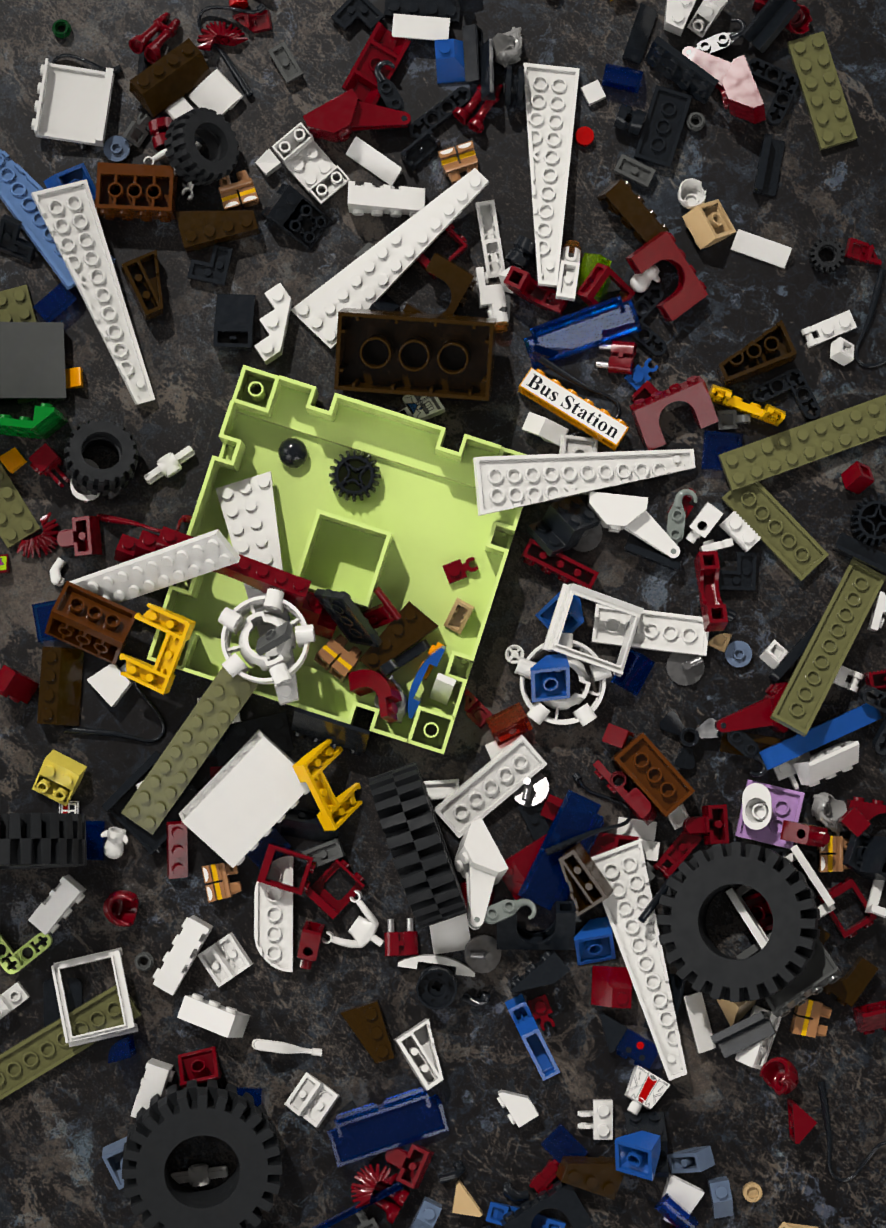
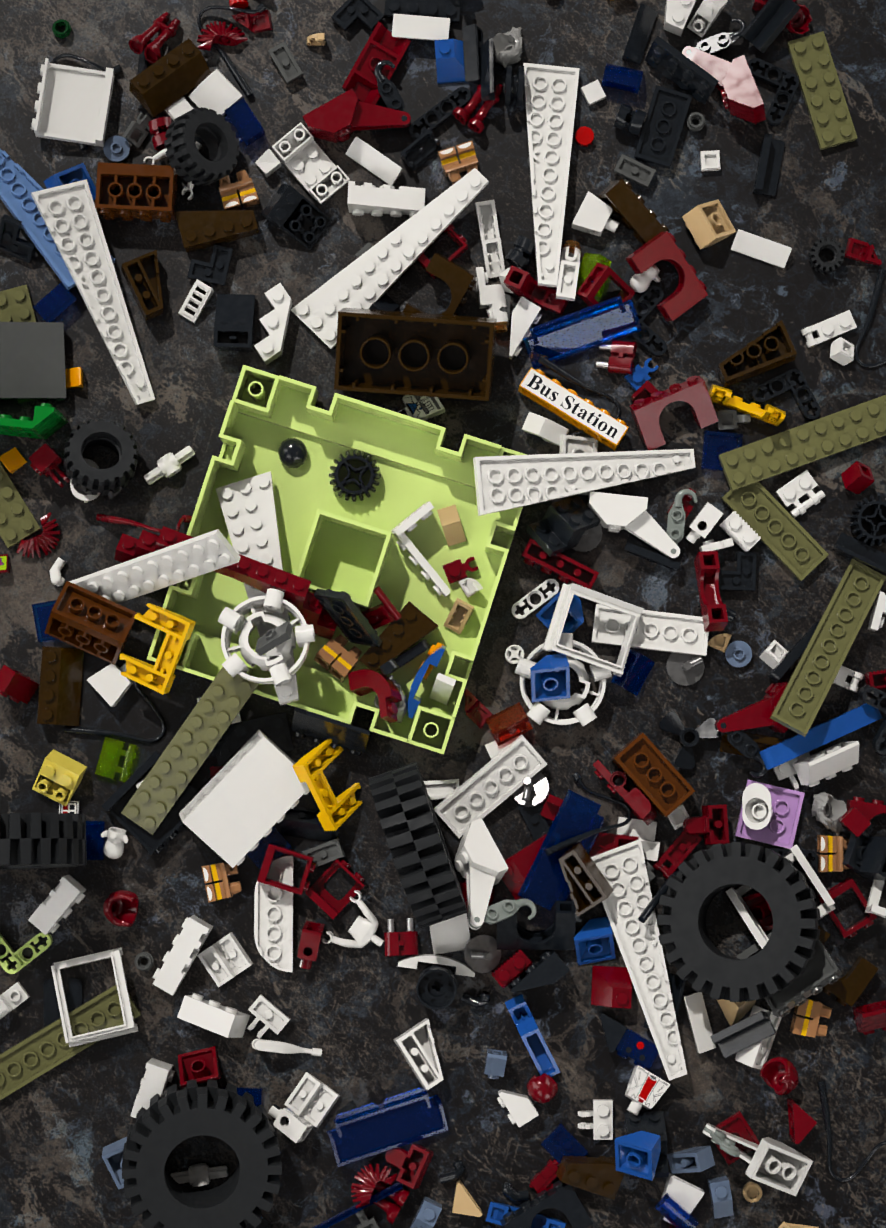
dark red brick [57,516,102,557] -> none
clear blue brick [108,1034,137,1063] -> none
plate [167,821,188,879] -> none
dark brown wedge [340,999,395,1063] -> none
dark red plate [527,994,555,1031] -> none
dark red panel [602,723,634,749] -> none
white hair [677,178,706,210] -> none
dark red torso [780,820,830,847] -> none
none -> clear neon green plate [95,737,137,782]
none -> white slope [178,279,214,324]
none -> clear blue brick [224,98,265,147]
none -> white hinge [247,995,290,1039]
none -> white torso [268,1104,314,1143]
none -> tan tile [307,33,326,46]
none -> white bracket [391,501,450,597]
none -> tan slope [437,505,466,547]
none -> white tile [458,578,483,598]
none -> sand blue slope [484,1048,507,1079]
none -> dark red brick [491,949,533,989]
none -> white slope [509,297,542,359]
none -> white beam [511,579,559,619]
none -> dark red hair [527,1073,558,1103]
none -> white torso [571,191,619,236]
none -> white tile [700,150,721,171]
none -> white slope [703,1123,813,1196]
none -> dark red tile [711,1110,760,1166]
none -> white plate [775,470,825,518]

